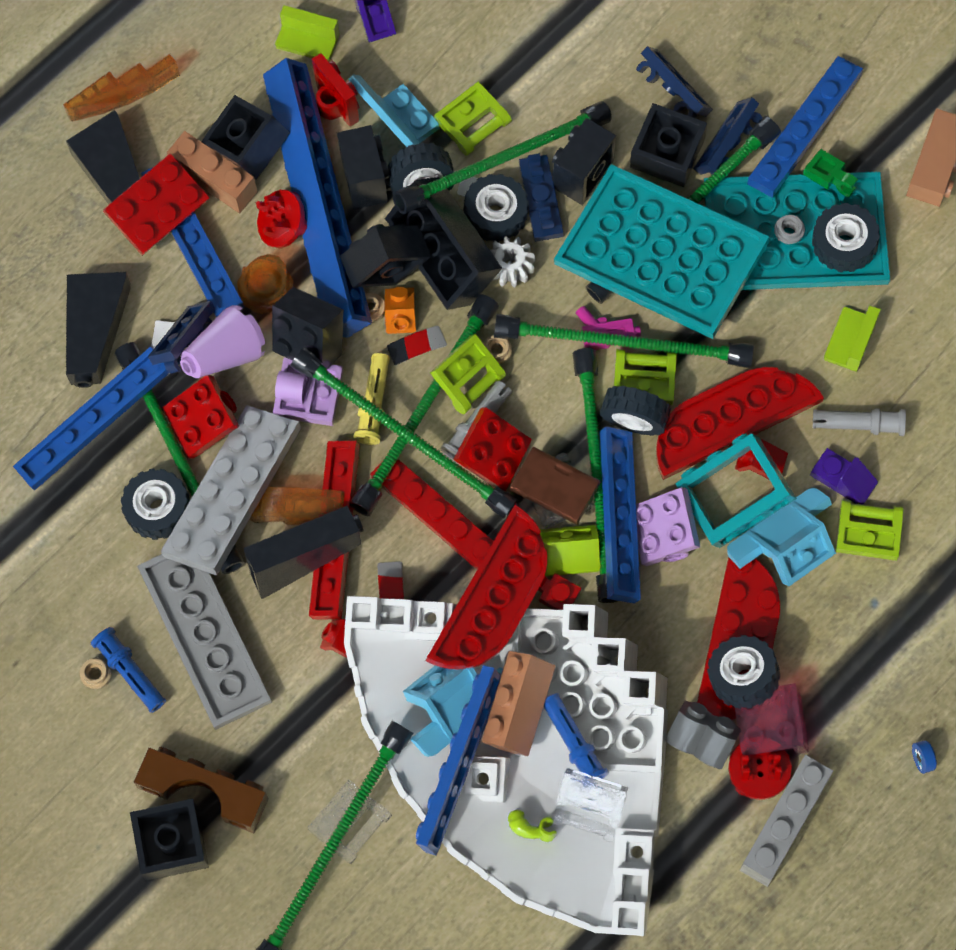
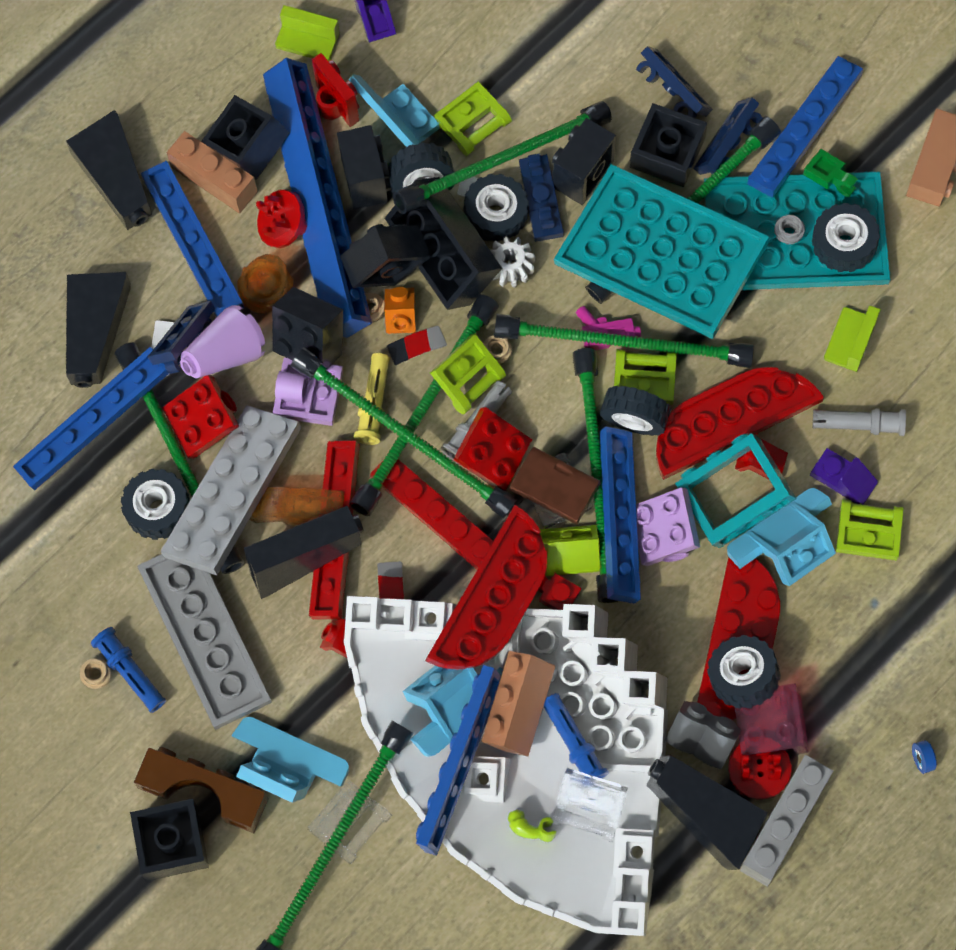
clear orange slope [63,54,180,122] -> none
red plate [103,153,210,256] -> none
none -> medium azure plate [231,717,349,803]
none -> black slope [646,755,768,870]

